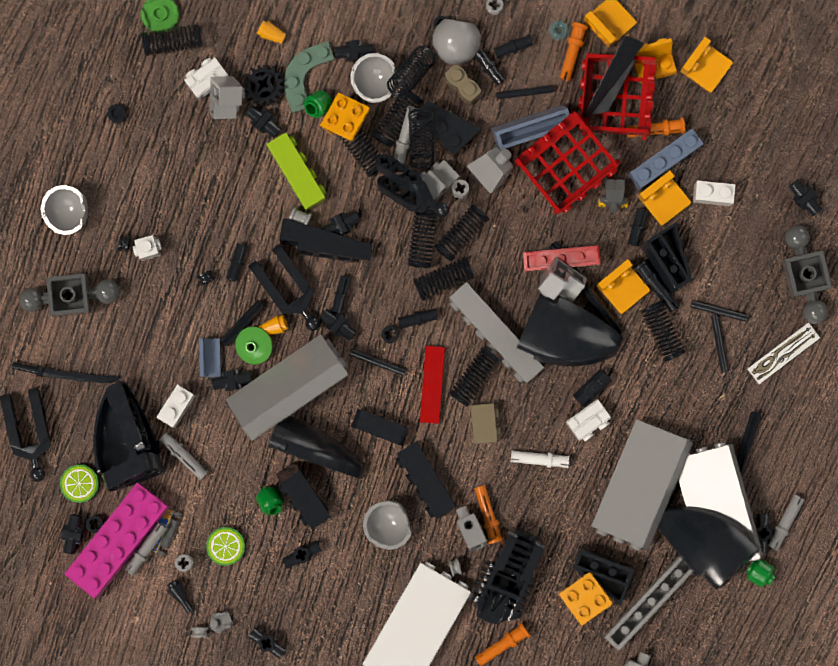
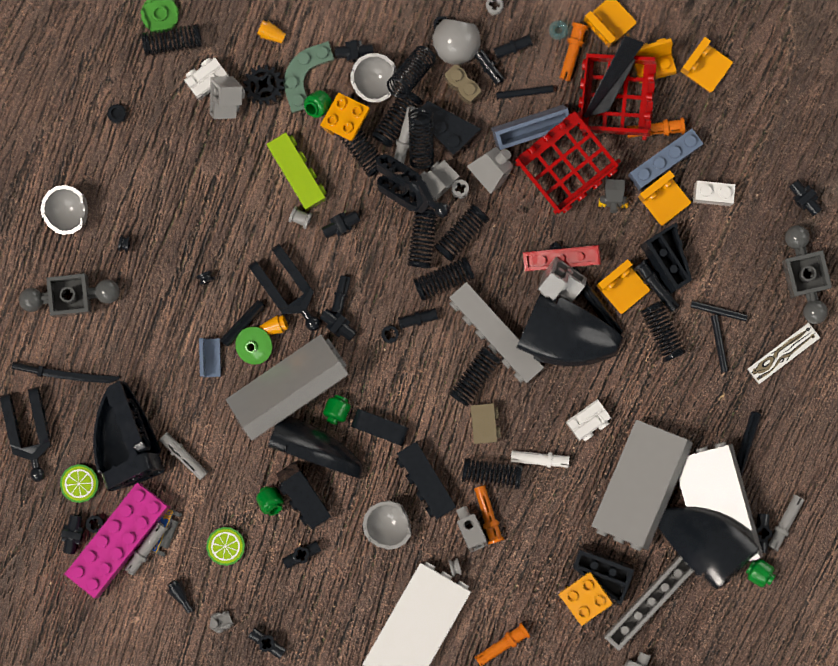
white brick [133,235,162,261] -> none
white brick [157,385,195,428] -> none
light grey bush [175,554,194,572] -> none
light grey bush [191,627,209,638] -> none
black axle [211,369,251,392] -> none
black axle [226,243,248,282] -> none
black axle [245,105,282,138] -> none
black wedge [279,218,372,263] -> none
black piece [350,348,406,376] -> none
red tile [420,346,445,424] -> none
black connector [469,526,544,625] -> none
black axle [573,369,612,407] -> none
black axle [627,208,648,247] -> none
none -> green head [323,395,351,425]
none -> black piece [462,458,522,490]

